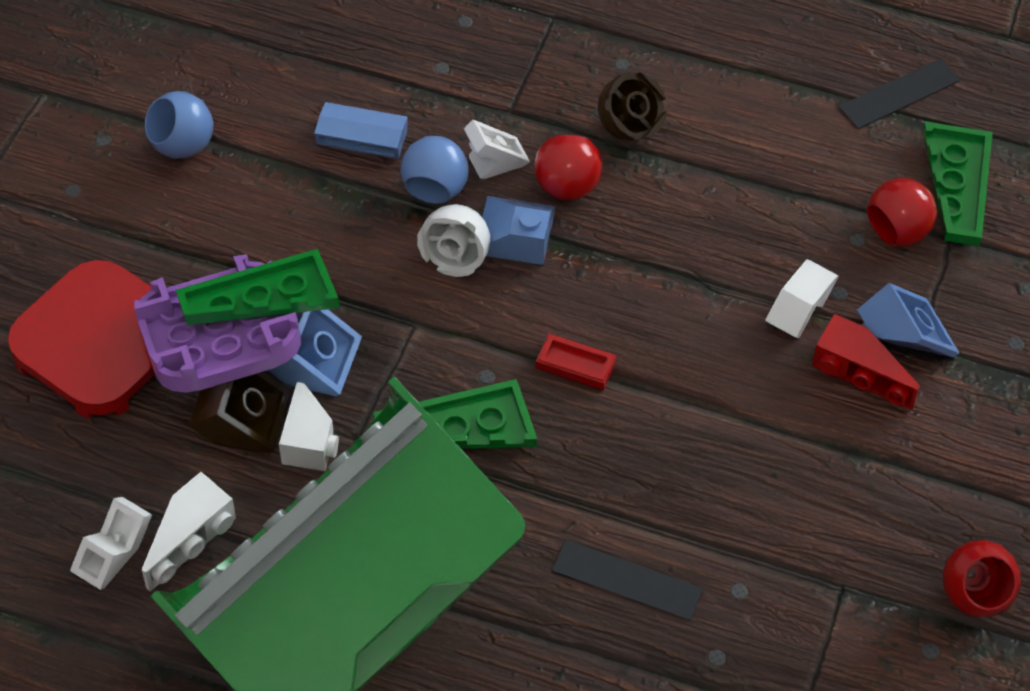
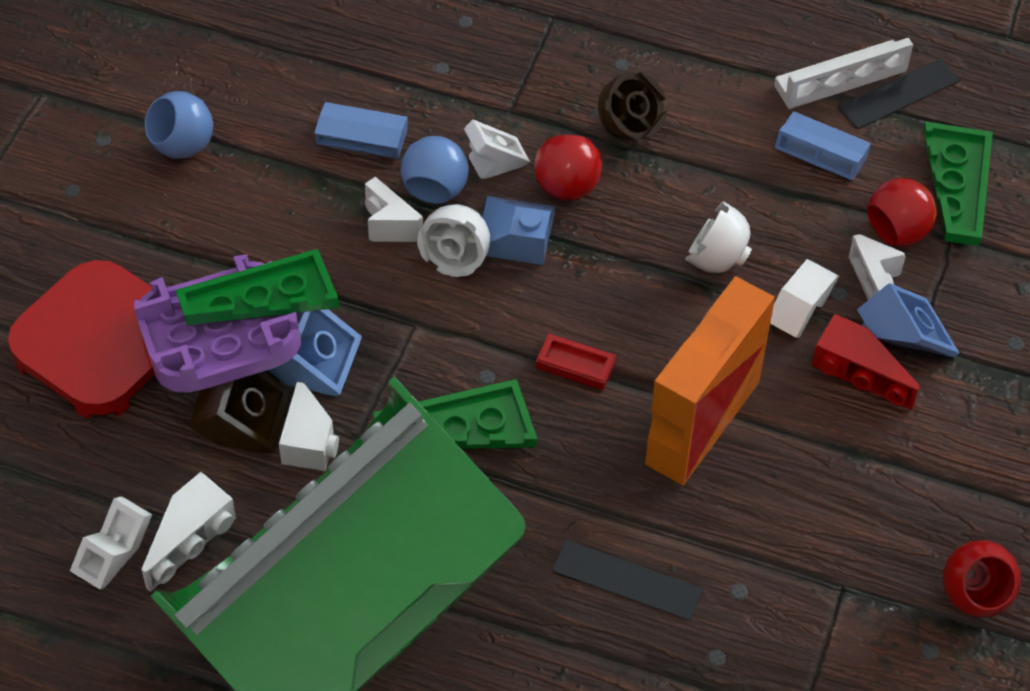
none -> white slope [365,177,423,242]
none -> orange tile [645,276,775,486]
none -> white cylinder [685,201,752,274]
none -> white fence [774,38,913,109]
none -> medium blue piece [774,111,871,180]
none -> white slope [849,234,906,300]

